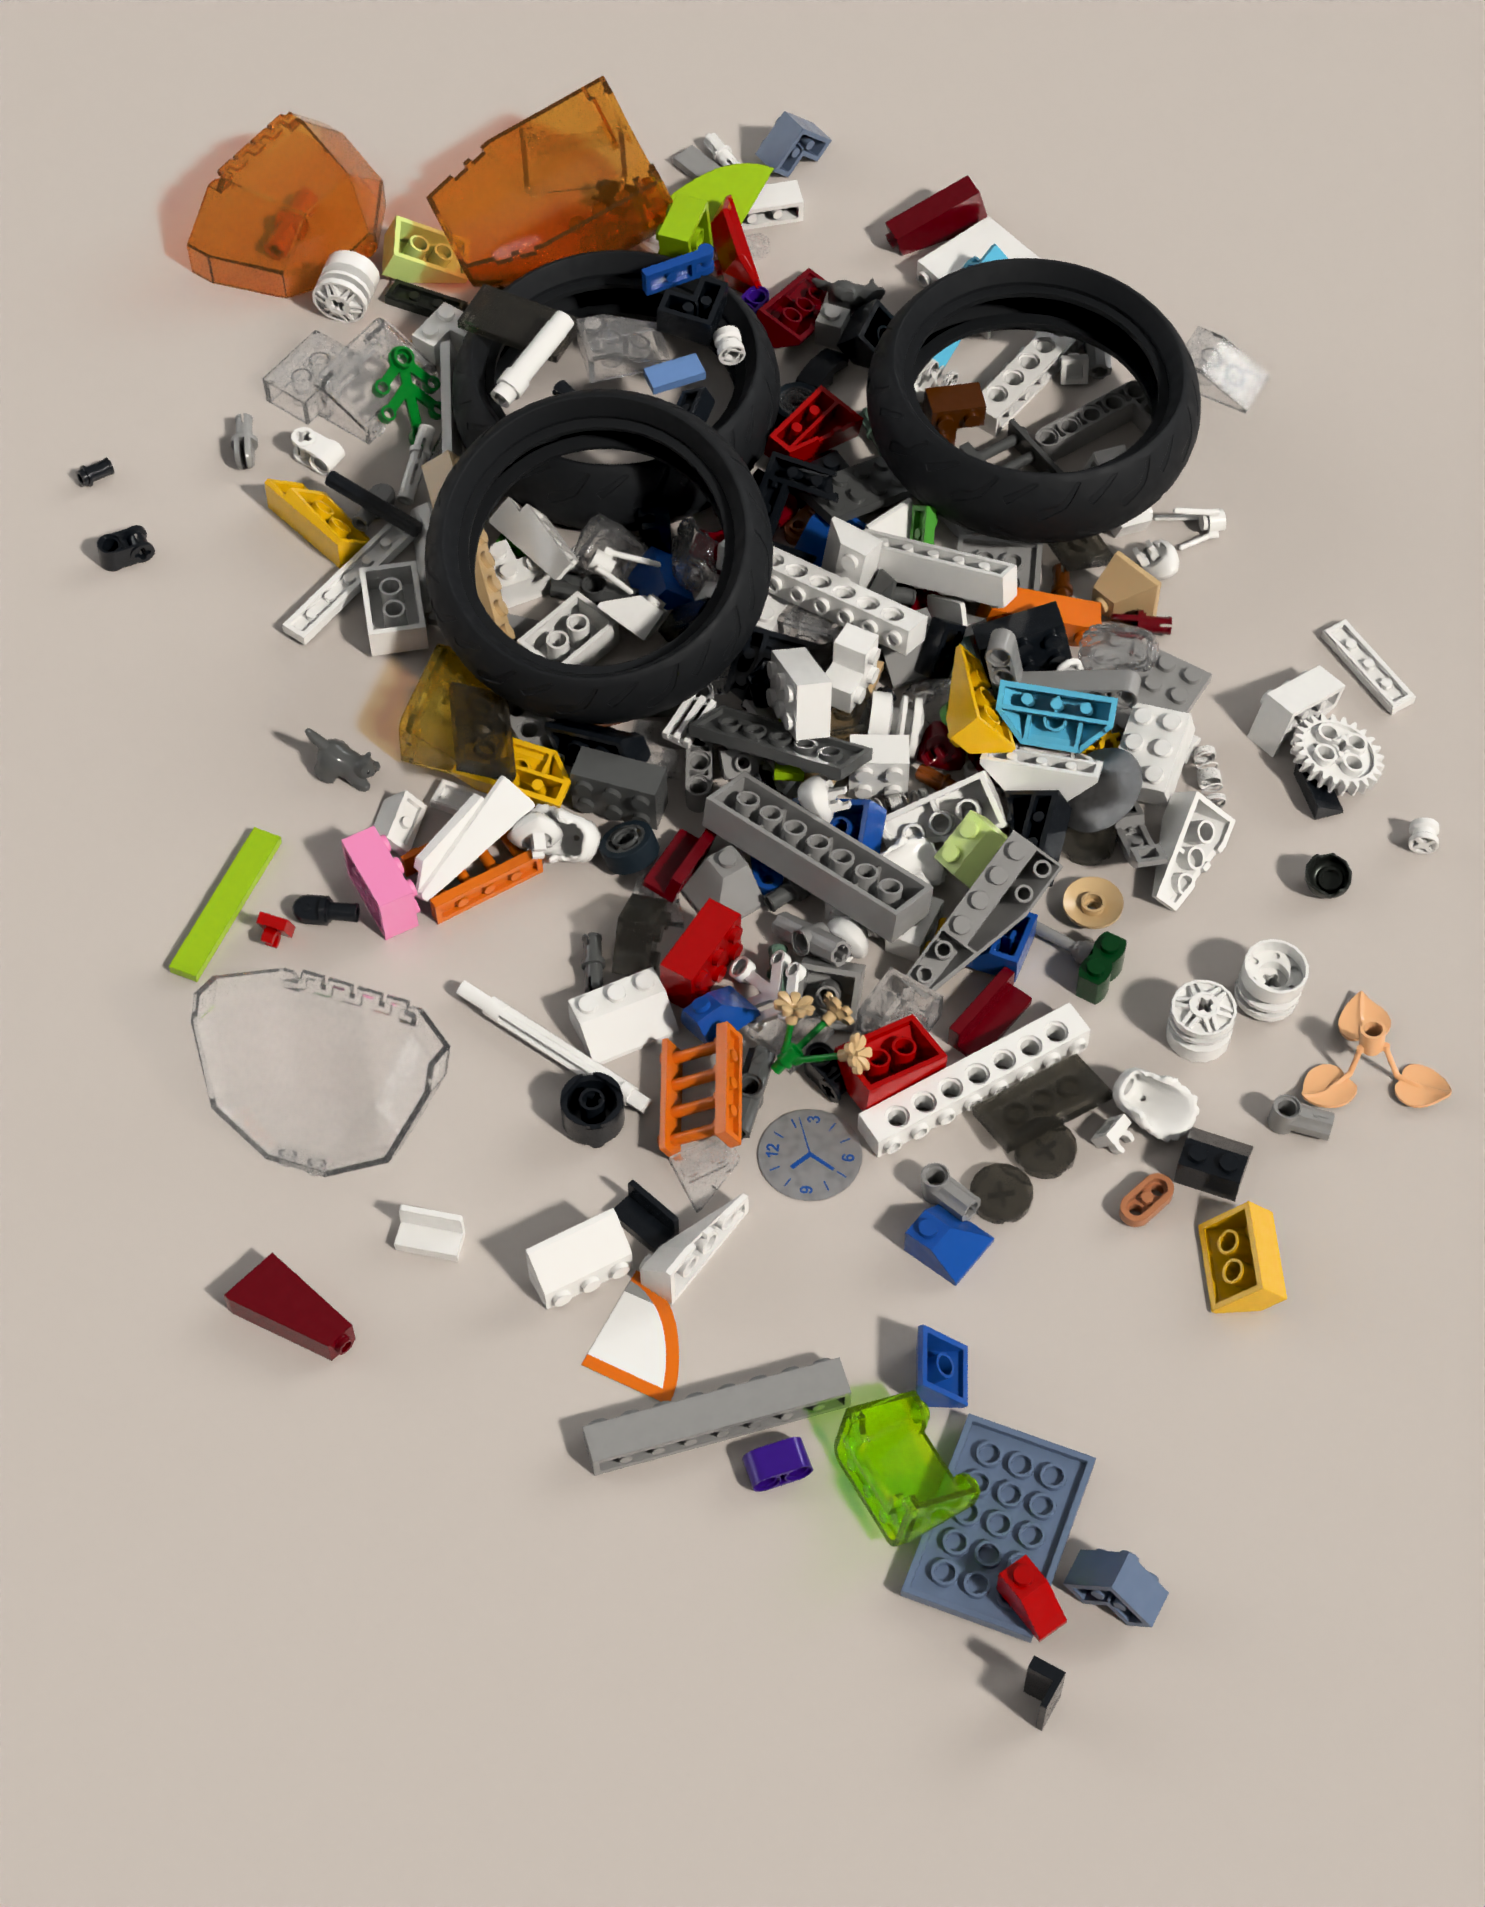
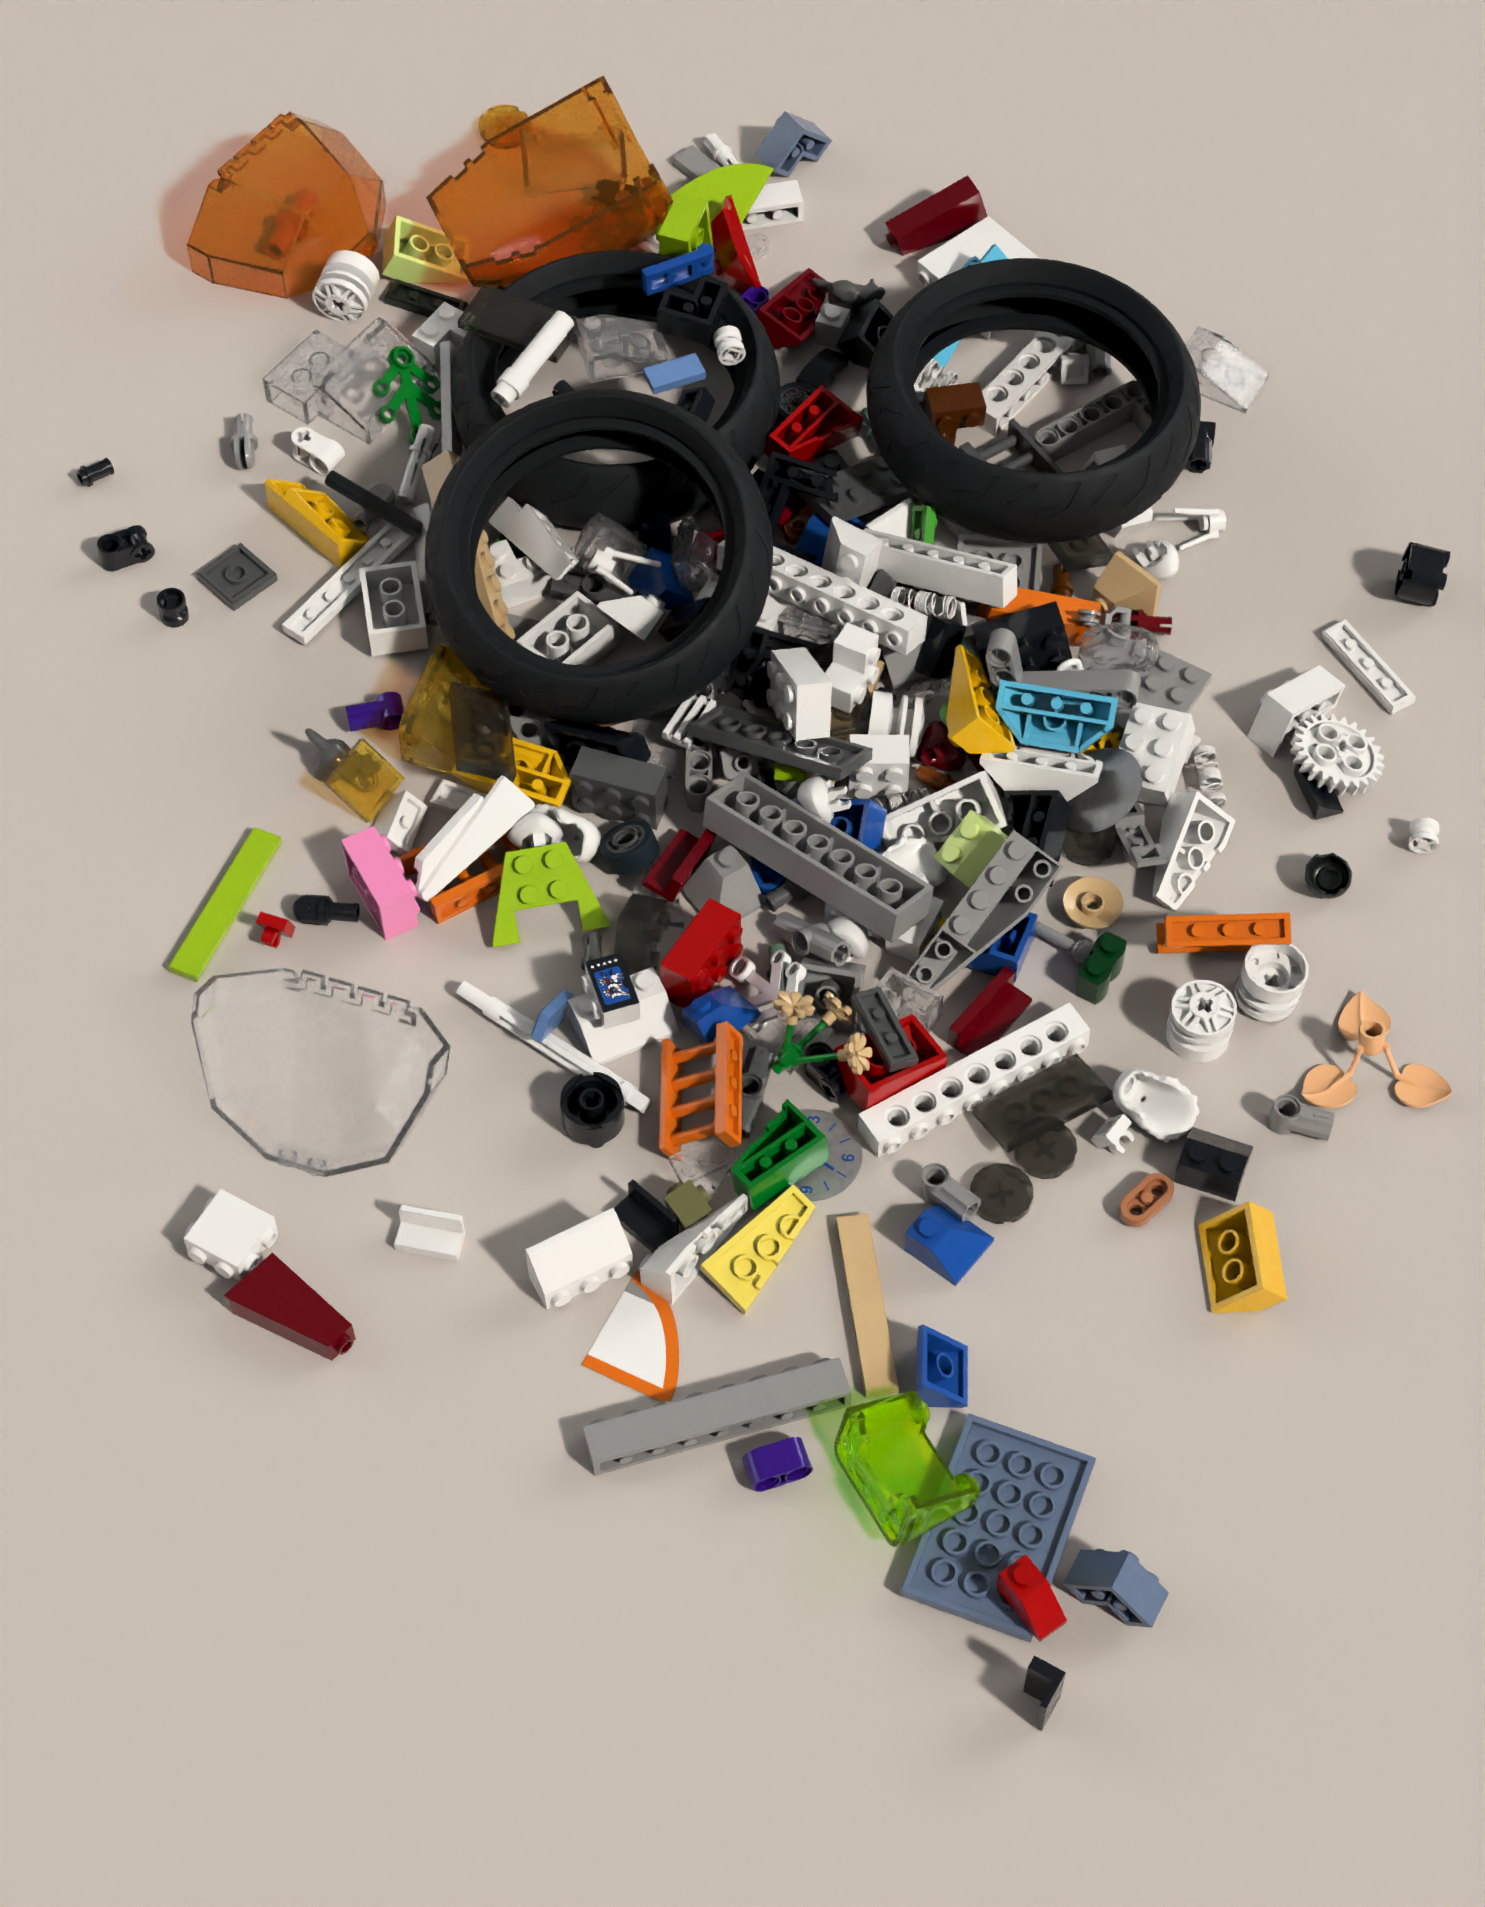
none -> black wheel [157,588,189,628]
none -> white brick [184,1188,278,1281]
none -> dark grey tile [197,543,278,611]
none -> clear yellow tile [324,738,405,823]
none -> dark purple piece [346,691,406,732]
none -> clear yellow tile [478,104,530,147]
none -> lime wing [492,842,610,948]
none -> medium blue tile [531,990,574,1043]
none -> brick [581,952,641,1029]
none -> olive brick [664,1179,713,1230]
none -> light yellow wing [700,1184,816,1315]
none -> green wedge [730,1099,829,1211]
none -> tan tile [836,1213,899,1397]
none -> dark grey tile [851,987,919,1073]
none -> white piece [890,586,957,619]
none -> light grey piece [1076,606,1132,638]
none -> orange fence [1156,913,1291,954]
none -> black piece [1186,421,1216,473]
none -> black brick [1394,542,1450,607]

